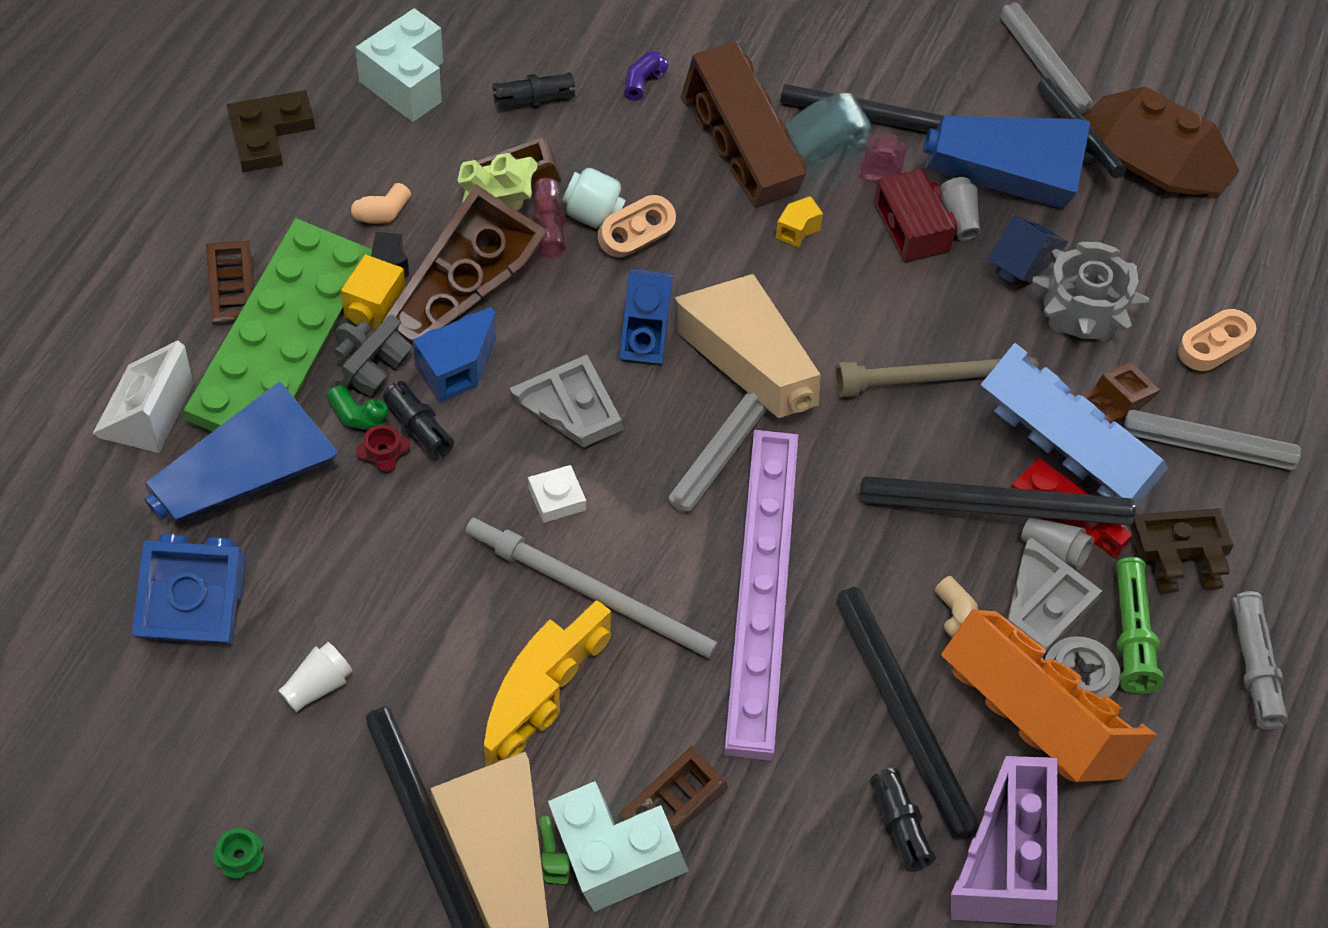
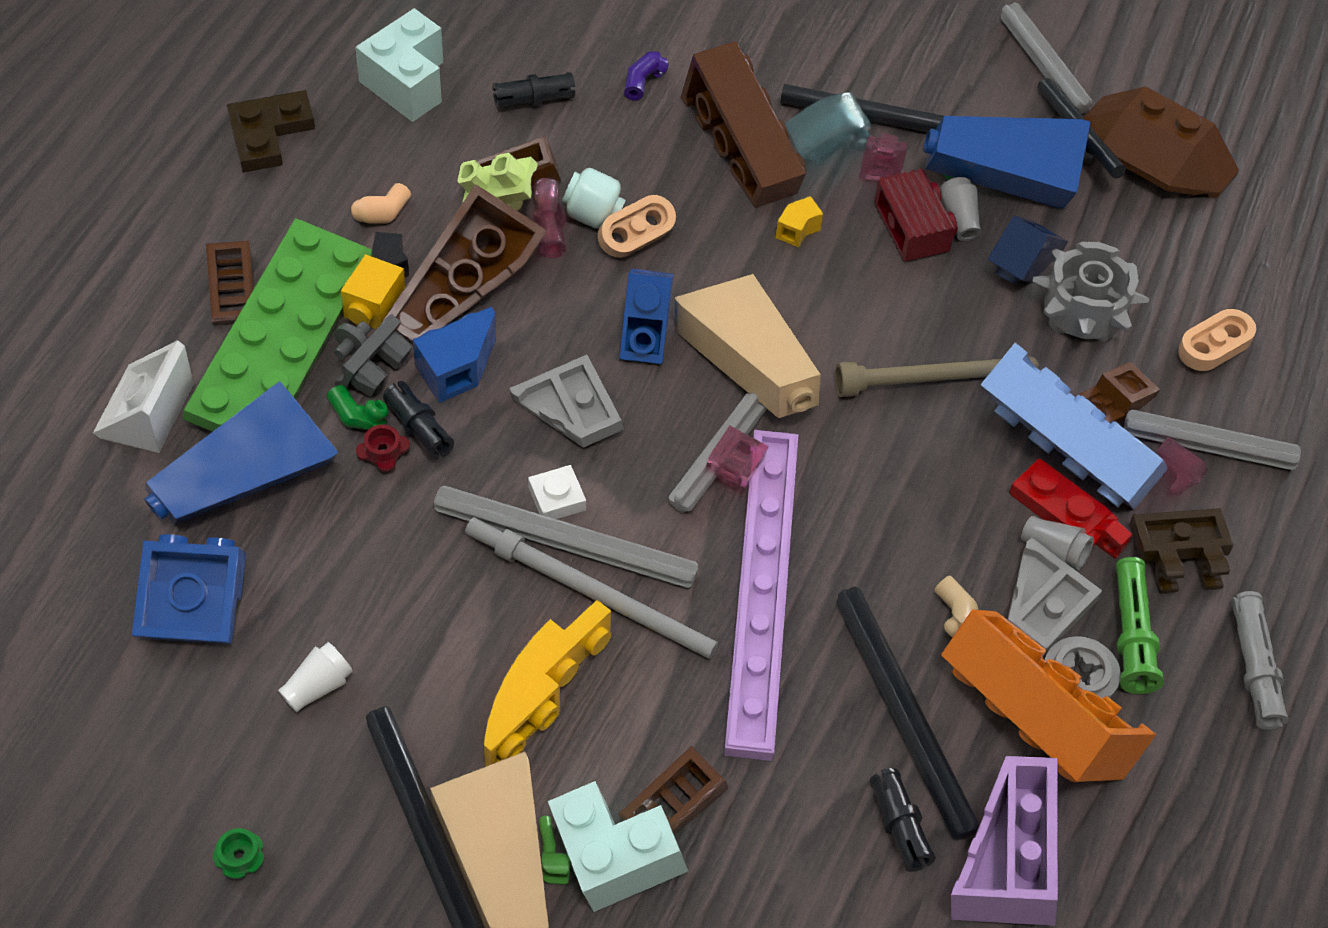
black axle [860,476,1136,526] -> none
none -> light grey axle [434,486,698,588]
none -> clear pink tile [706,425,769,488]
none -> clear pink tile [1157,436,1208,495]

